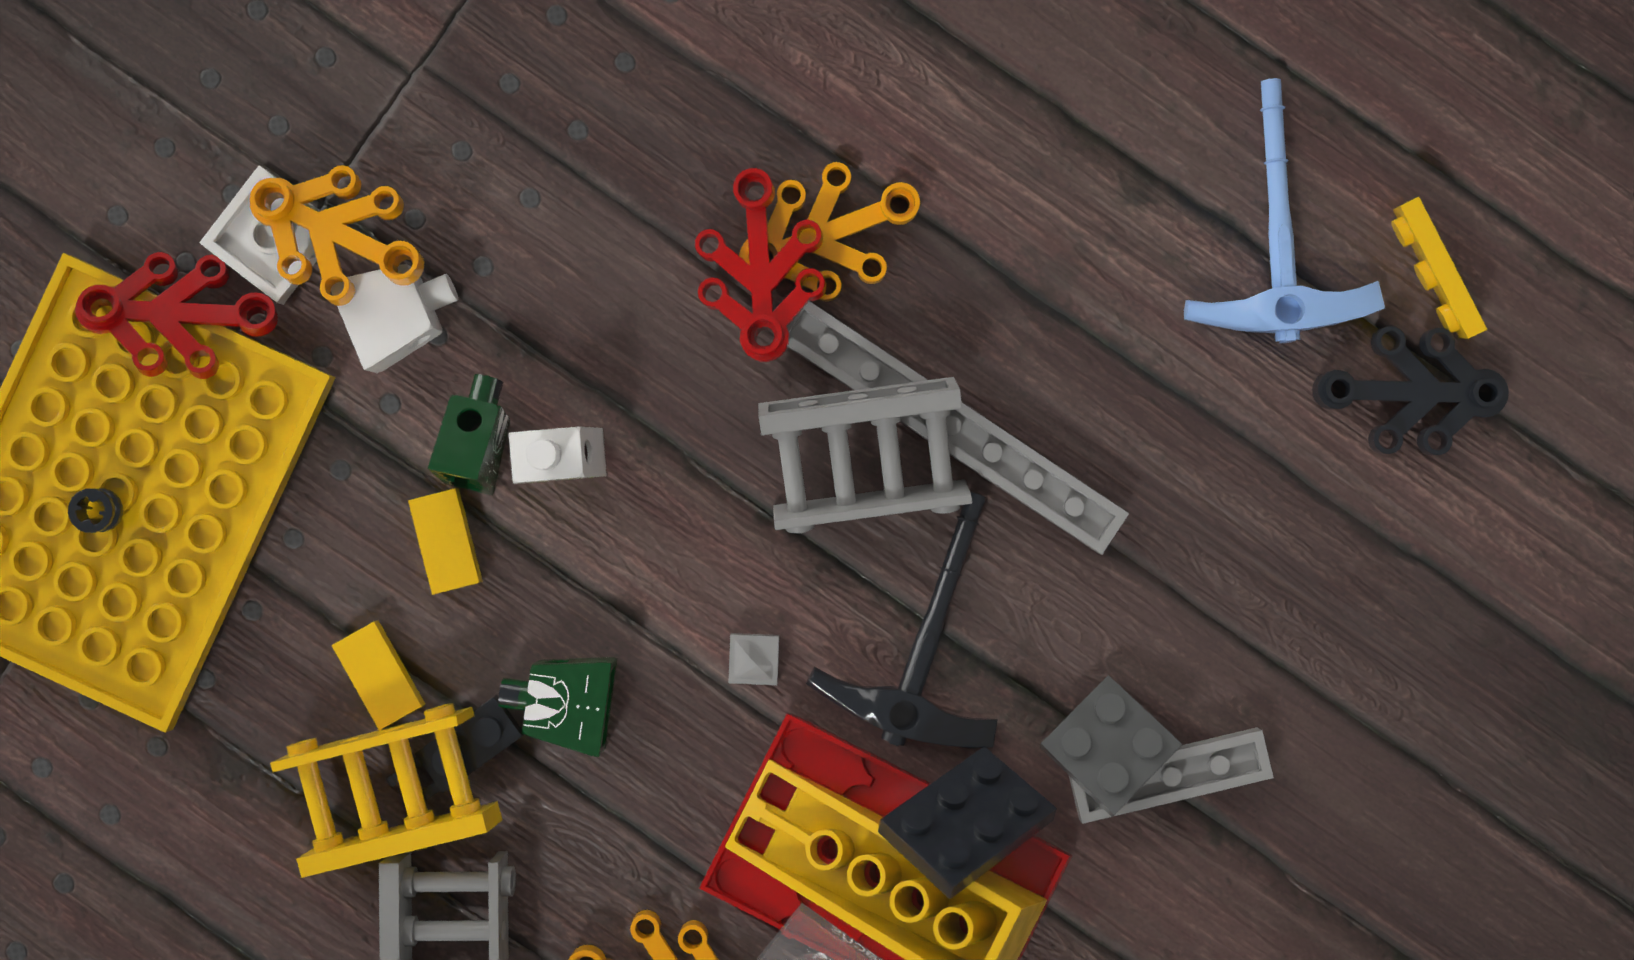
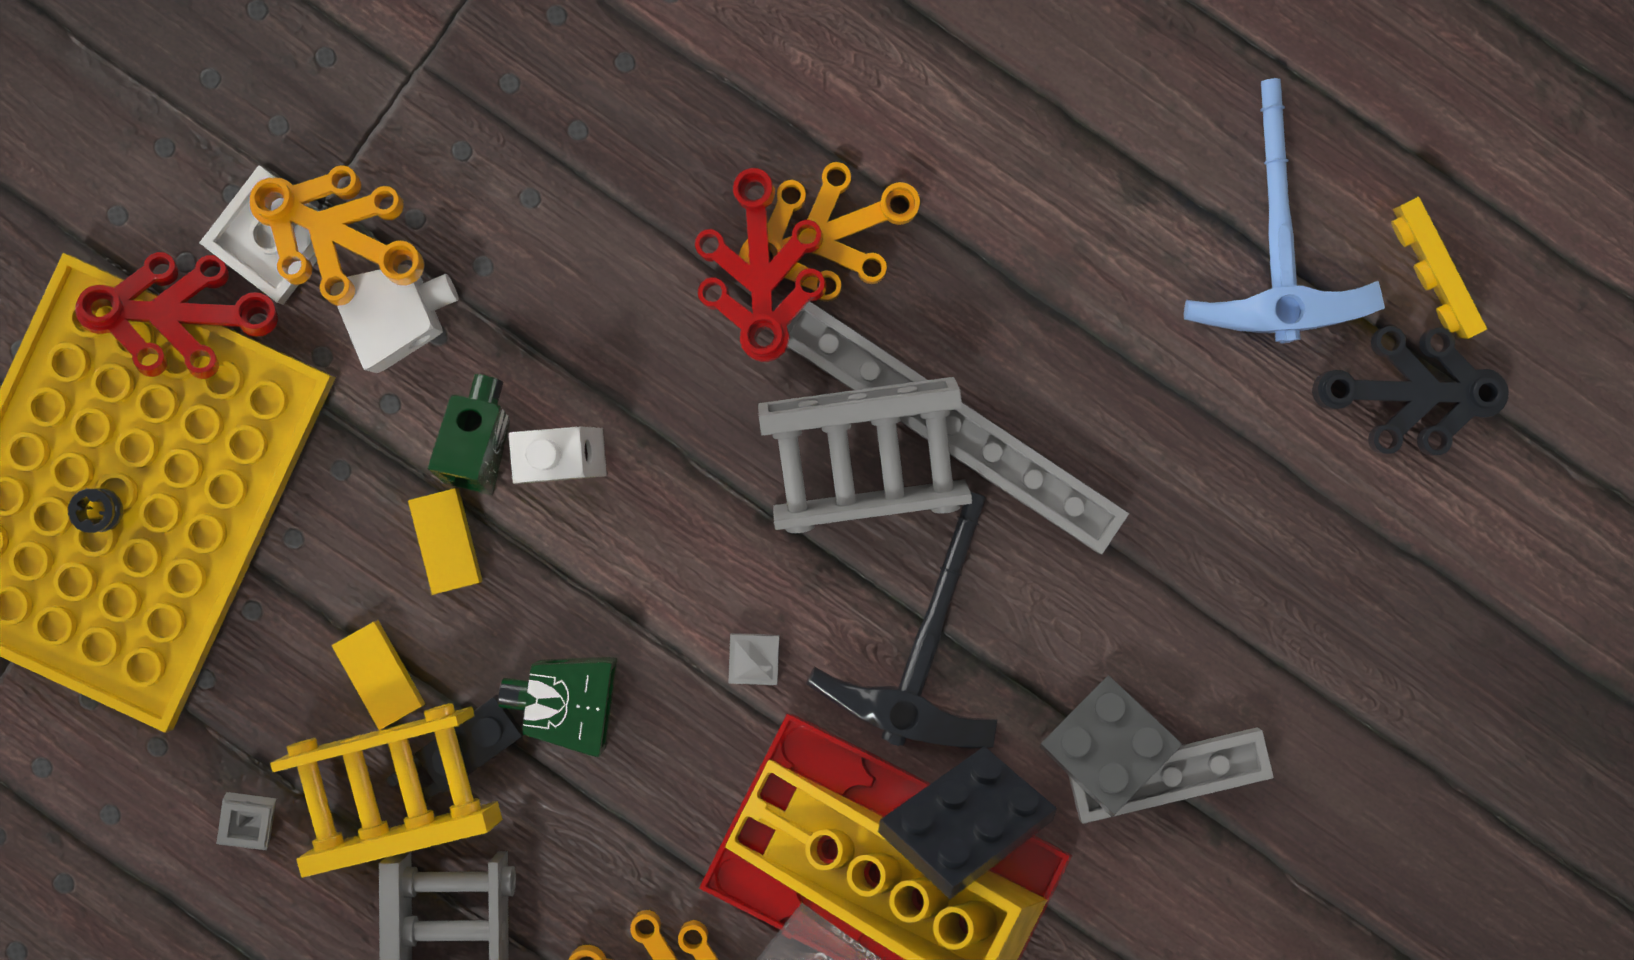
none -> light grey tile [216,792,277,850]

